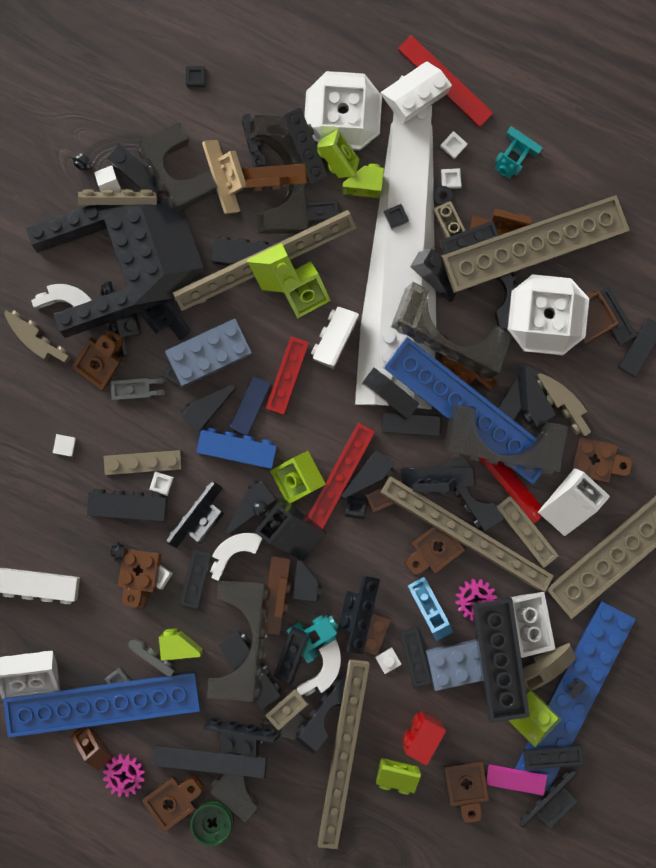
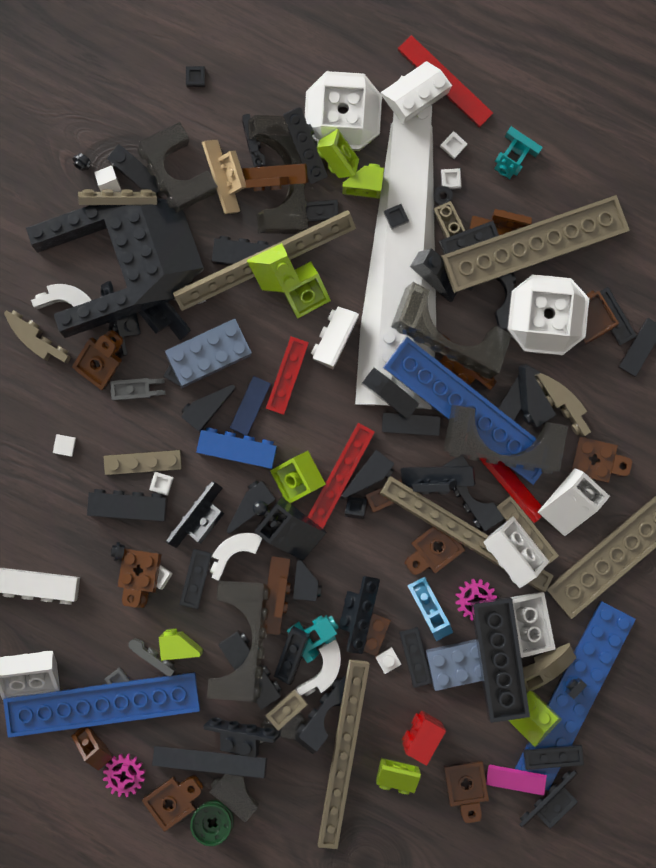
none -> white slope [483,516,549,588]

